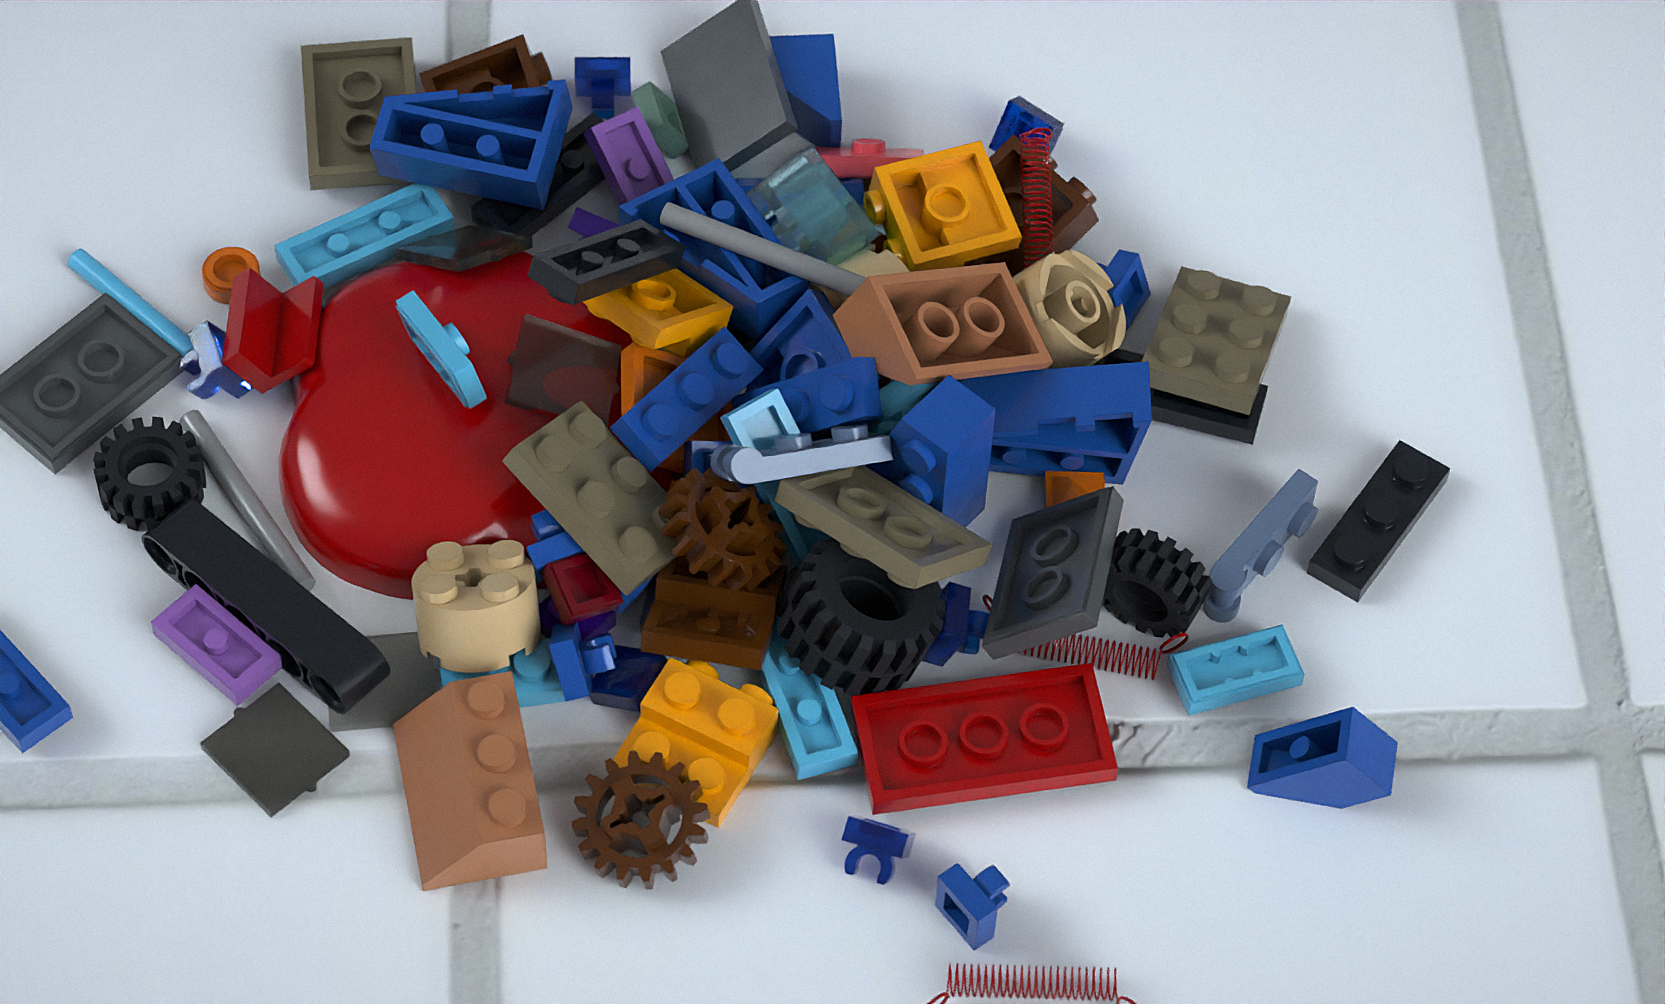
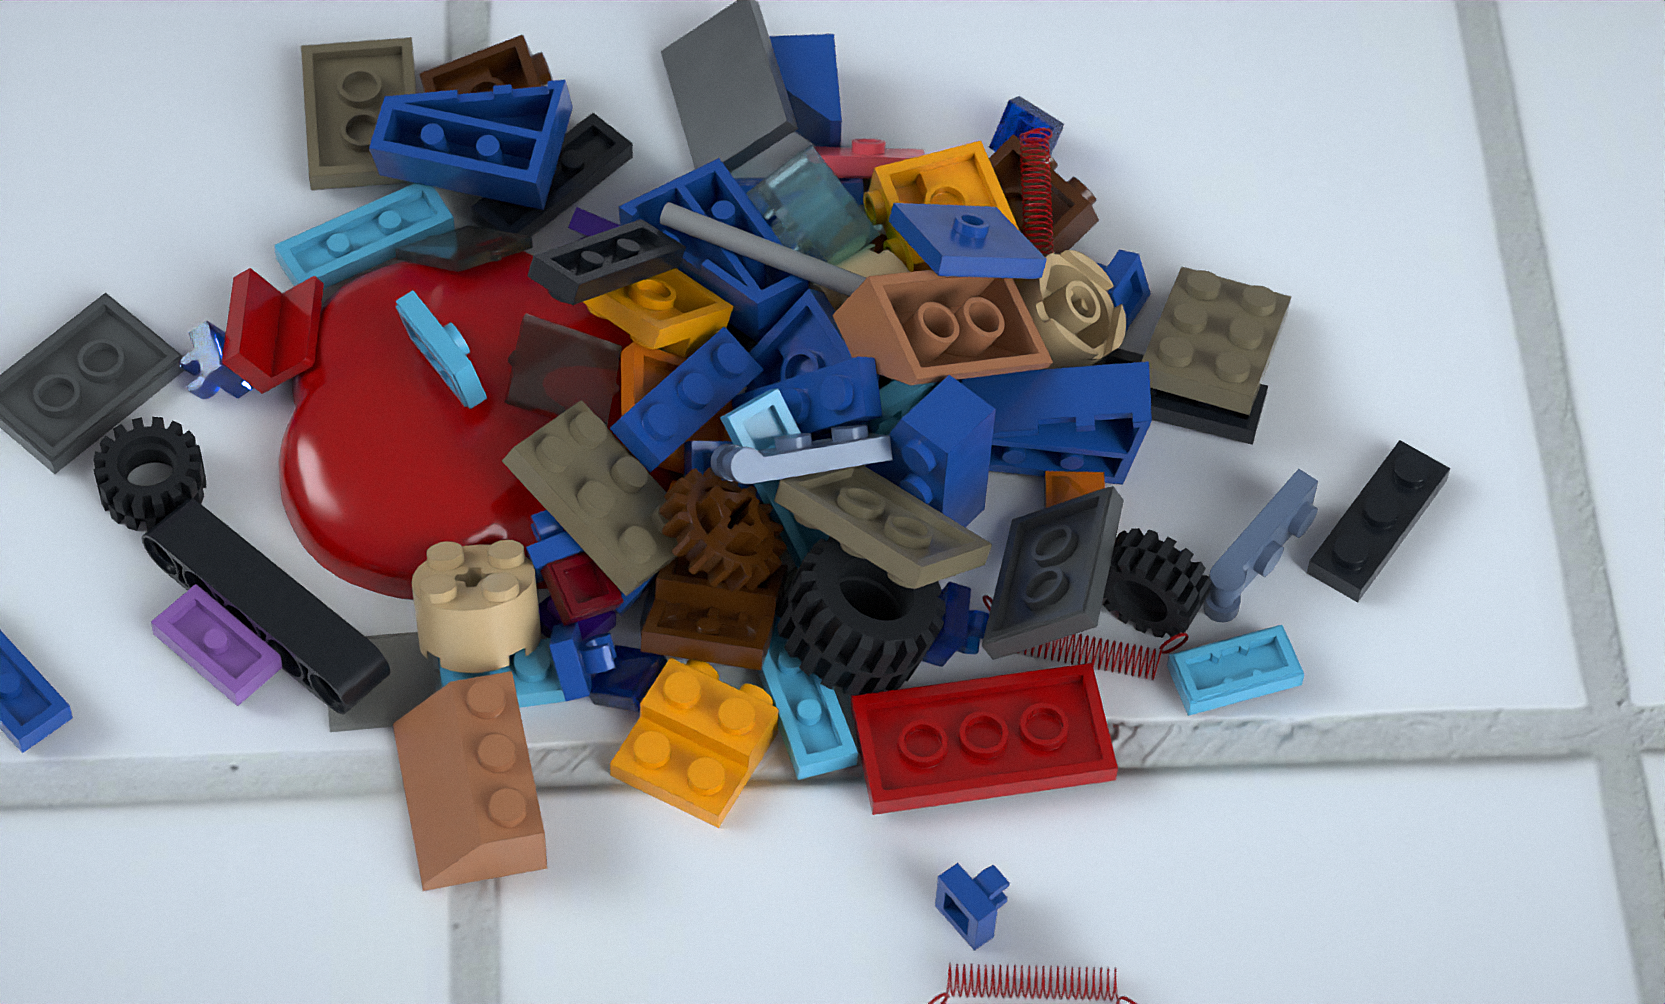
medium azure bar [67,249,202,364] -> none
light grey bar [179,410,316,591] -> none
clear smoke piece [200,683,350,818] -> none
orange tile [202,247,261,305] -> none
reddish brown gear [572,750,711,890] -> none
clear blue tile [575,57,631,120] -> none
medium lavender plate [583,107,674,206] -> none
sand green tile [632,81,689,159] -> none
clear blue tile [841,815,916,885] -> none
blue slope [1247,707,1398,809] -> none
none -> blue plate [889,203,1047,279]

